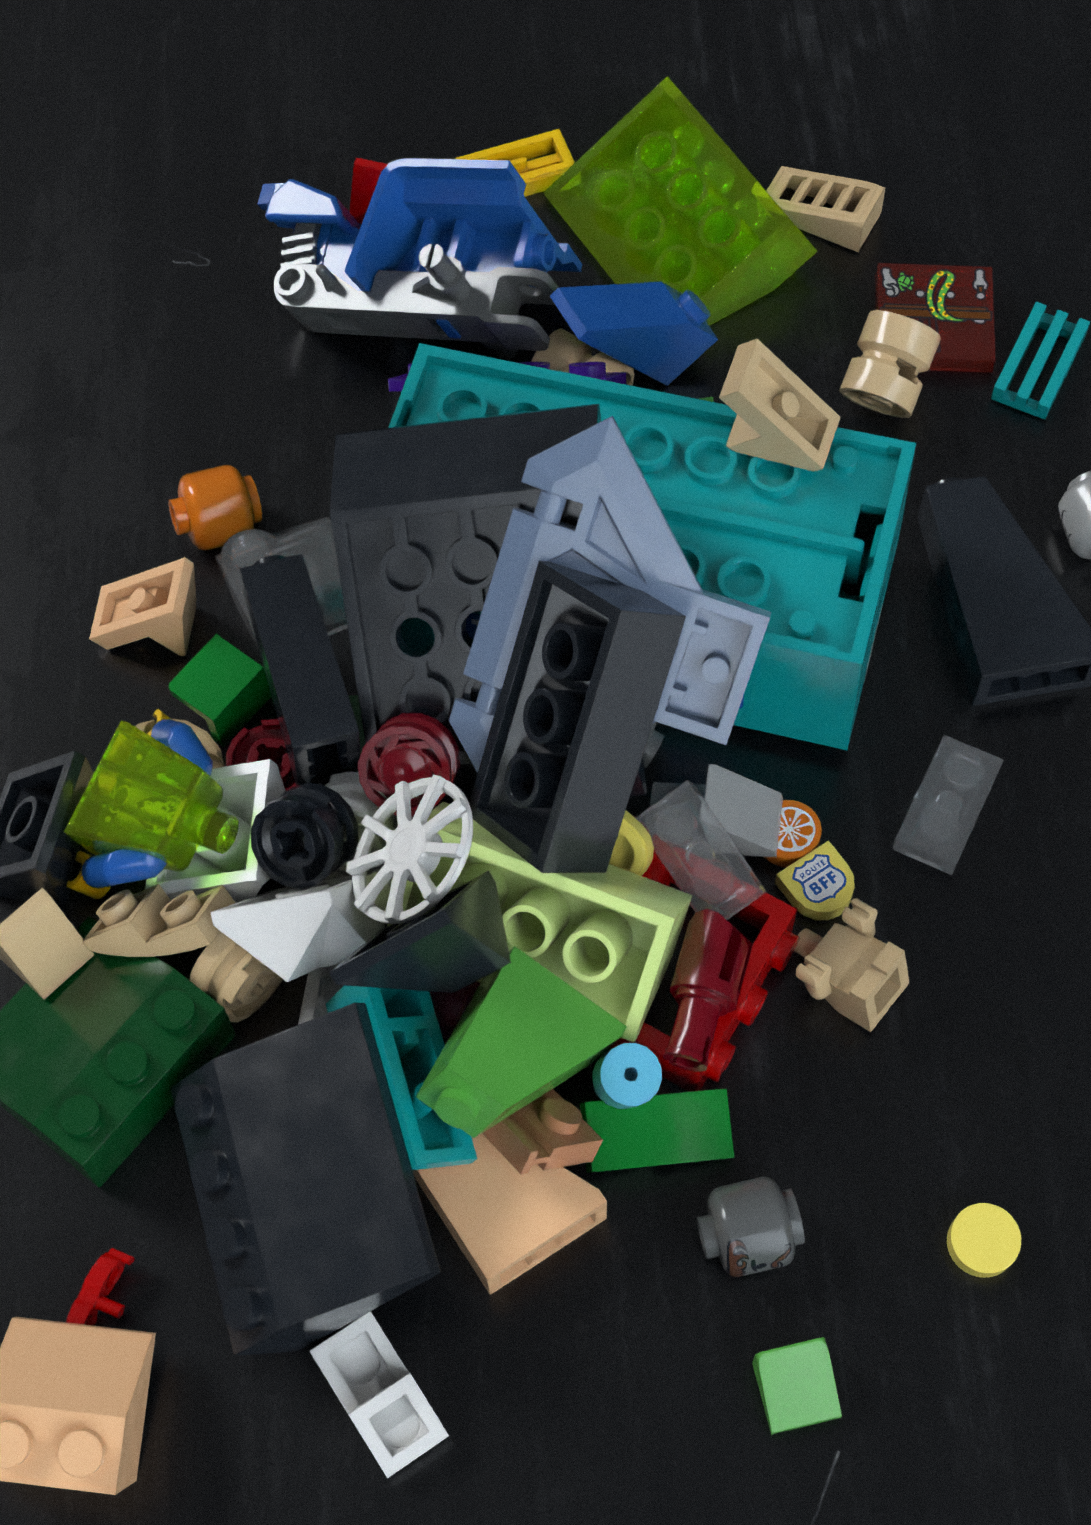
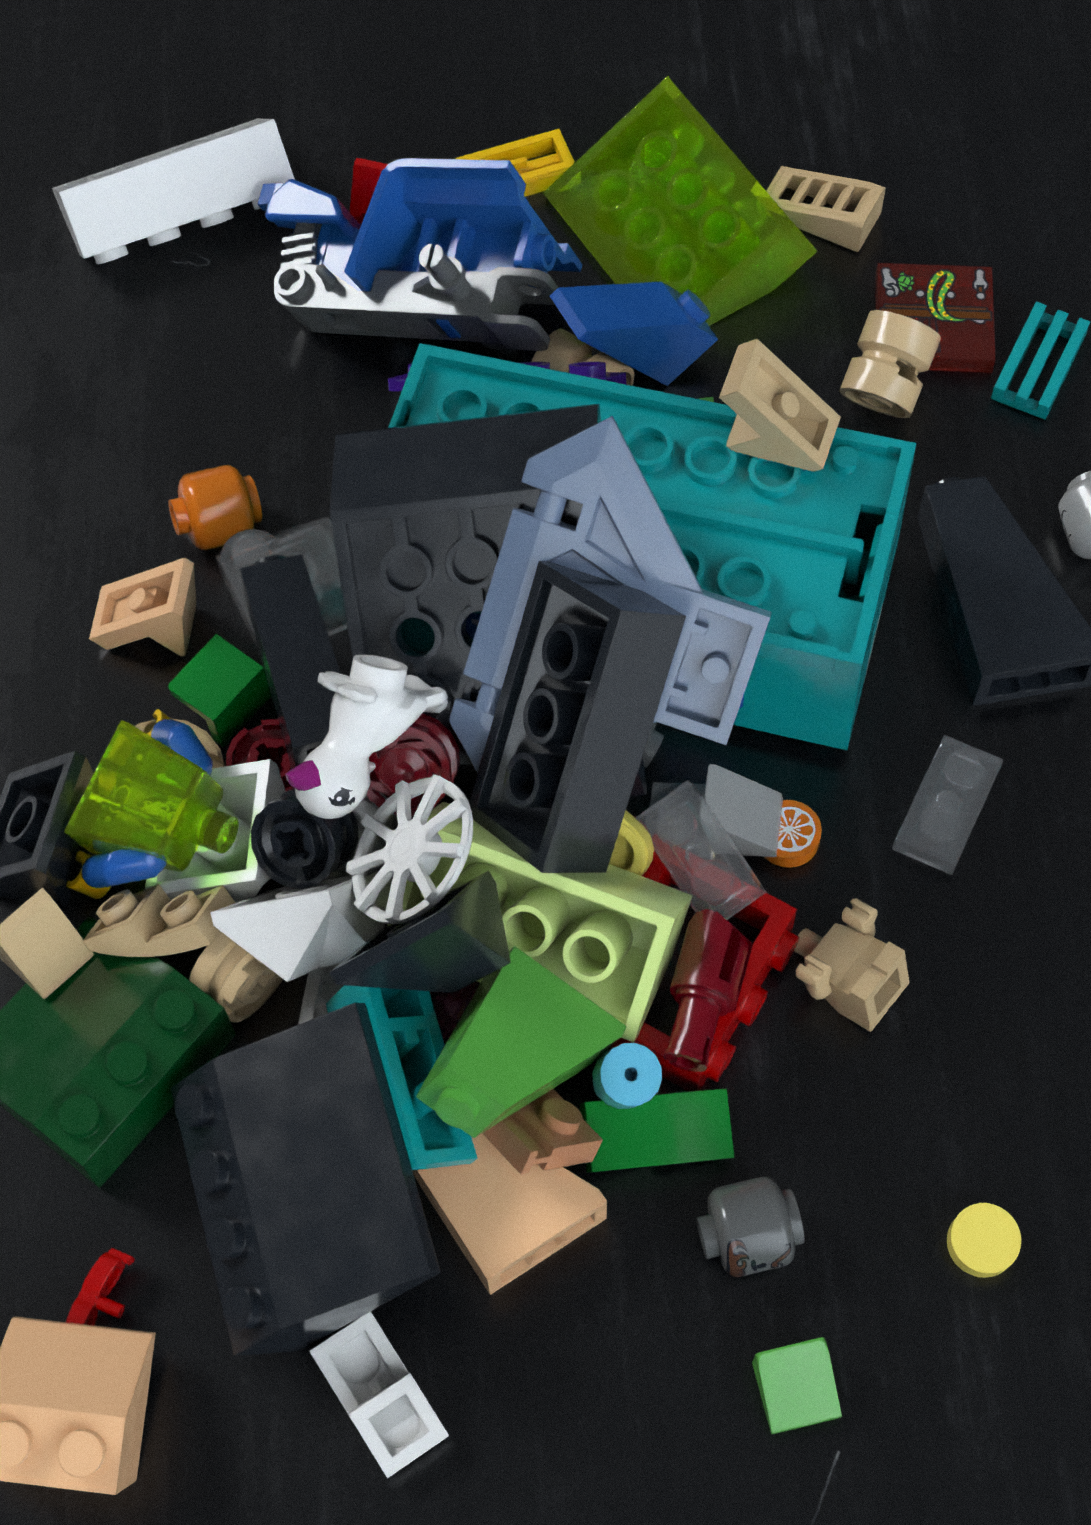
tile [775,840,855,920] -> none
none -> white slope [52,118,294,264]
none -> white animal [285,655,448,819]

